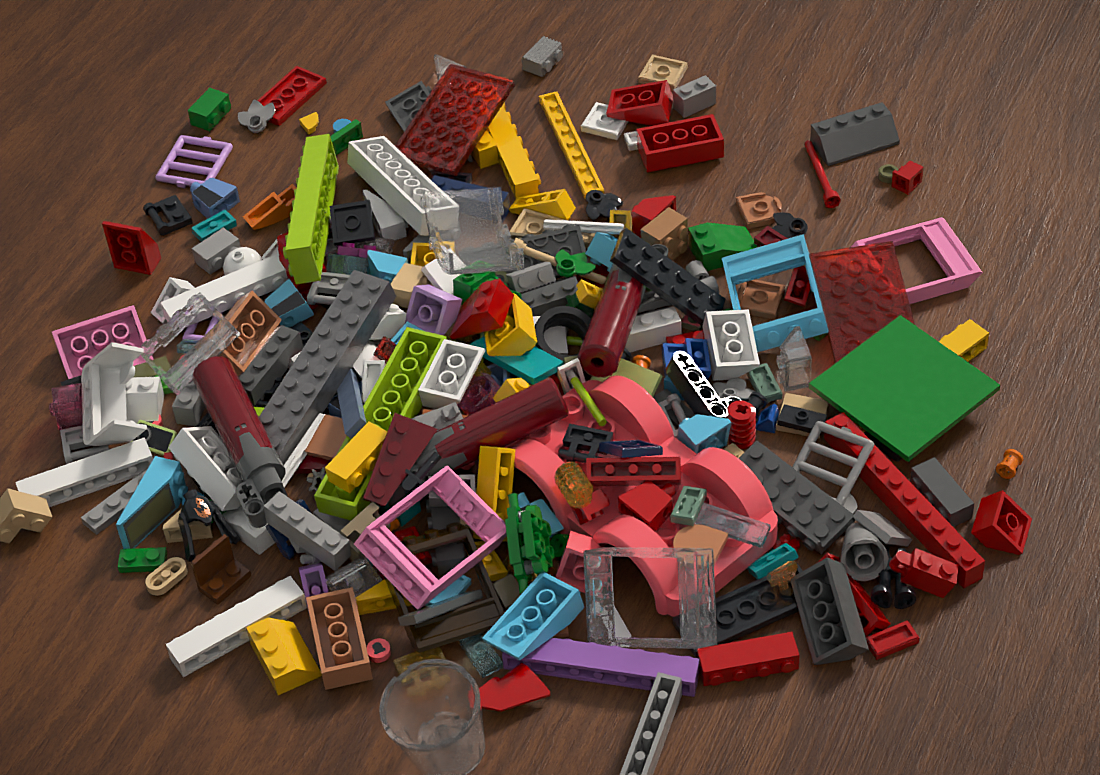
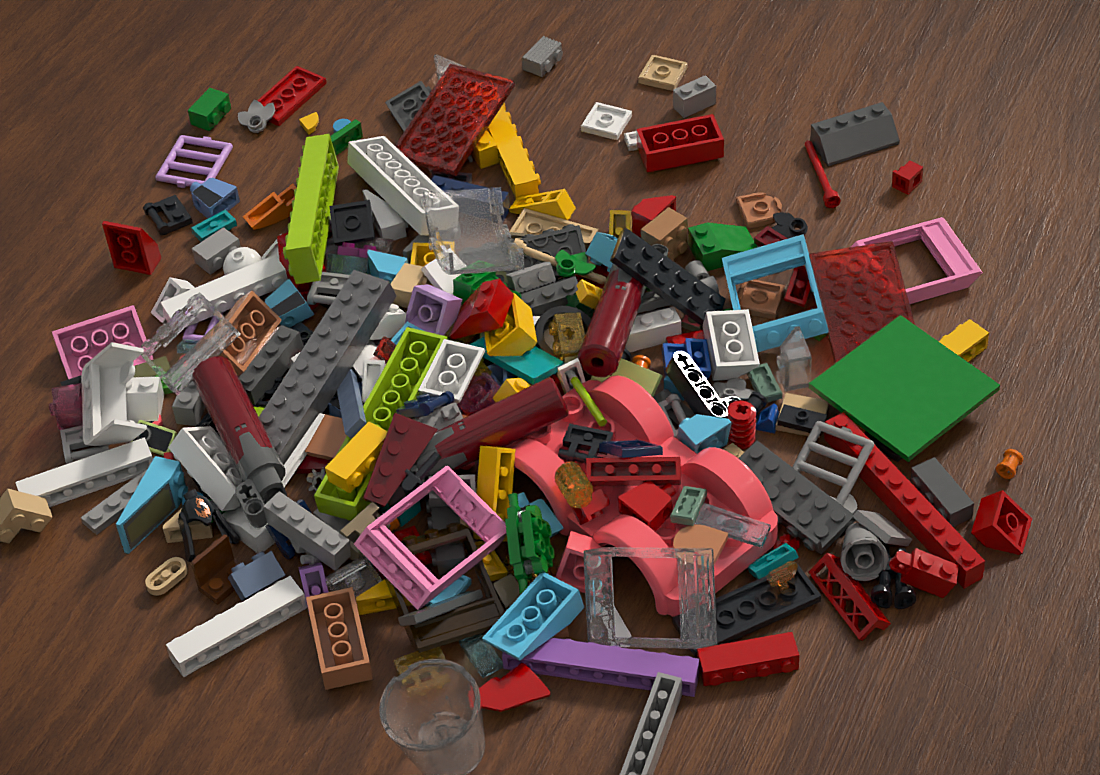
green plate [118,547,167,573] -> none
yellow slope [246,618,322,695] -> none
coral tile [366,638,391,663] -> none
yellow tile [539,92,604,200] -> none
white axle [543,220,624,235] -> none
green tile [550,534,569,557] -> none
black plate [585,190,623,221] -> none
red slope [606,80,673,126] -> none
dark grey slope [790,558,869,665] -> none
red tile [865,620,920,660] -> none
olive tile [878,164,898,183] -> none
none -> sand blue brick [228,551,285,601]
none -> dark blue plate [396,391,455,418]
none -> clear yellow brick [549,312,585,361]

